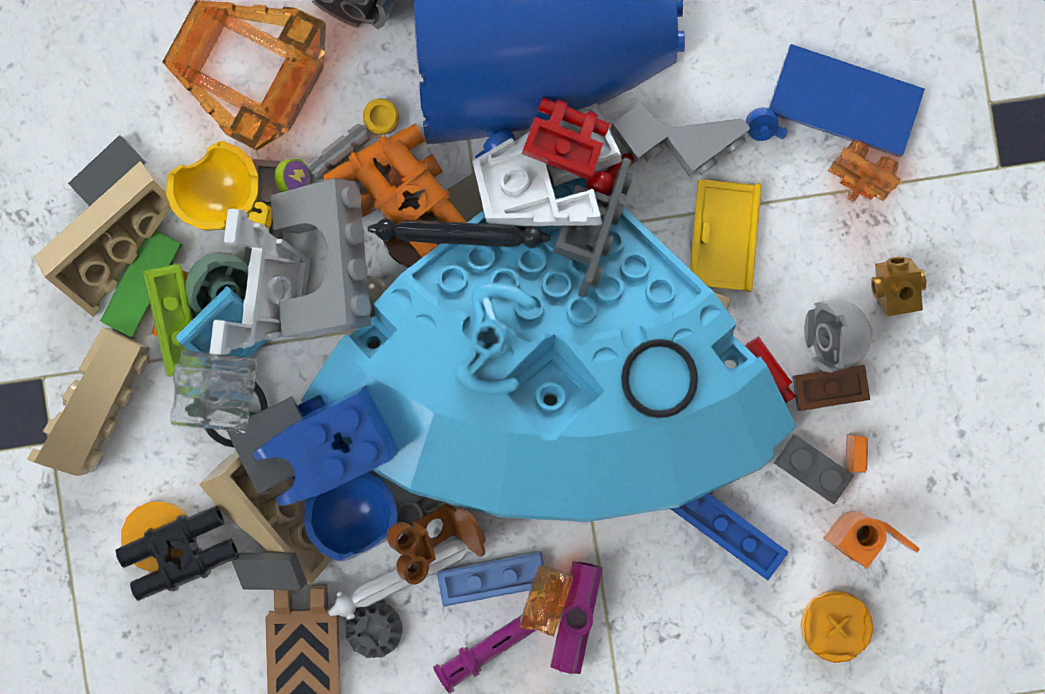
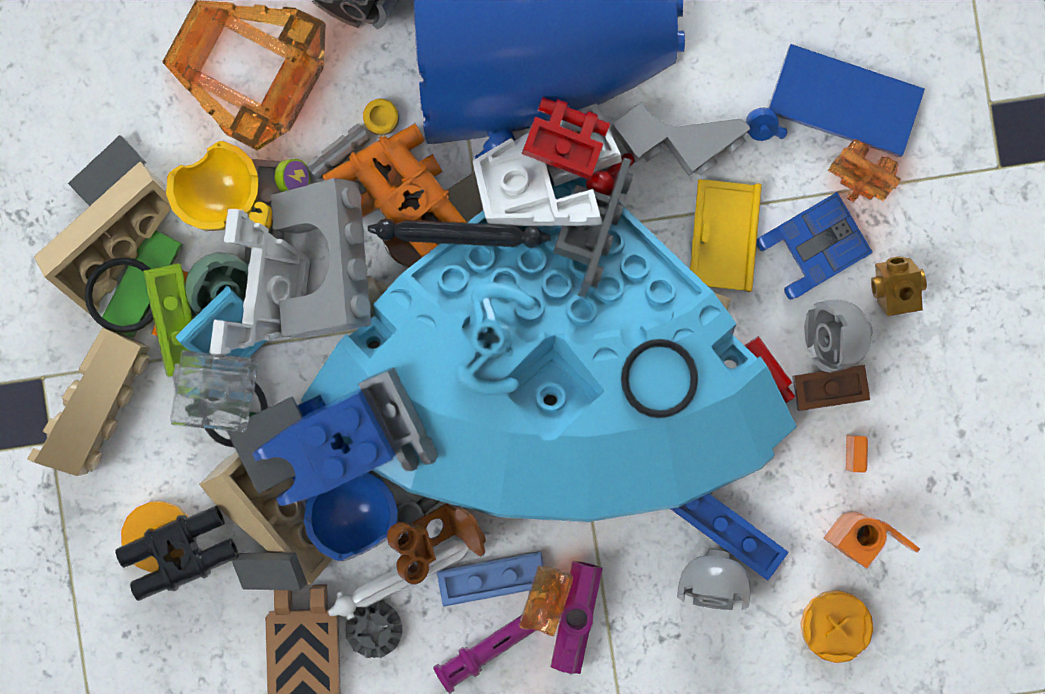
dark grey plate [774,434,854,504] -> none
none -> black tyre [85,258,154,333]
none -> dark grey hinge [358,367,438,472]
none -> light grey cylinder [677,550,751,610]
none -> blue flag [757,192,873,300]

